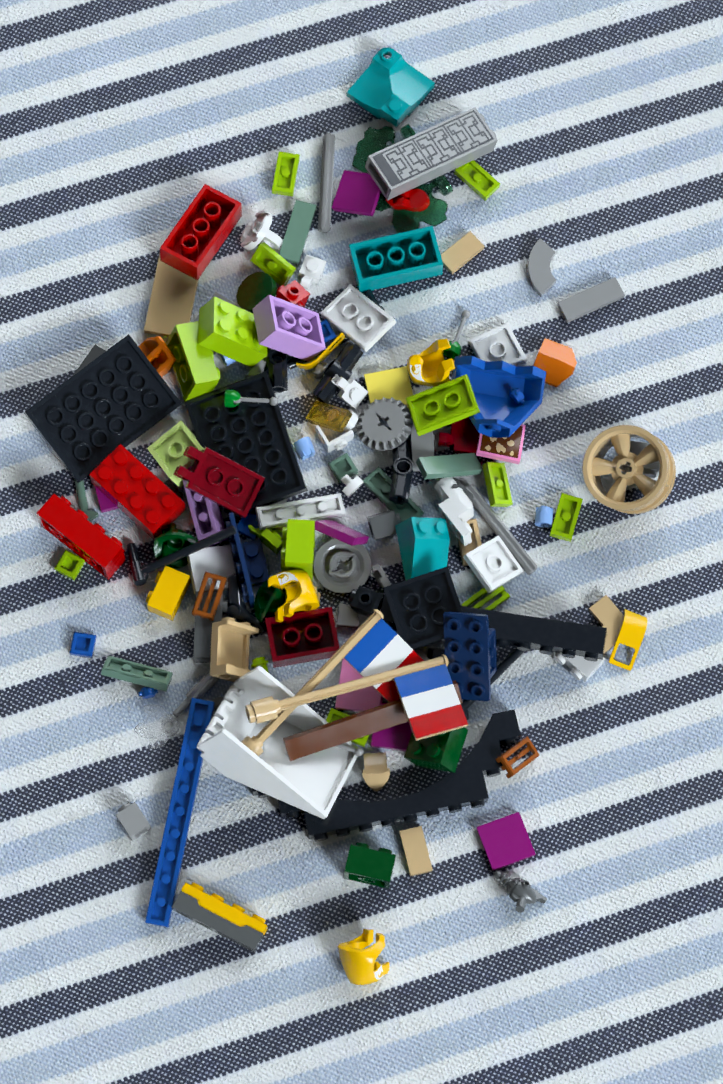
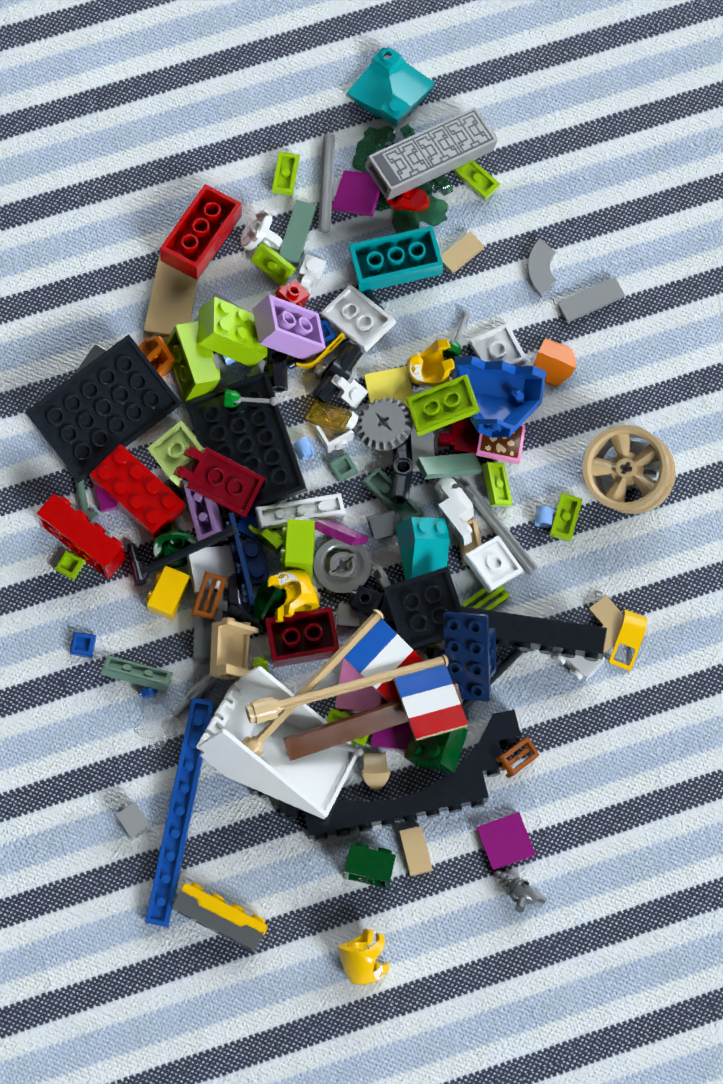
dark green tile [236,272,277,313] -> none
white tile [341,474,364,497] -> none

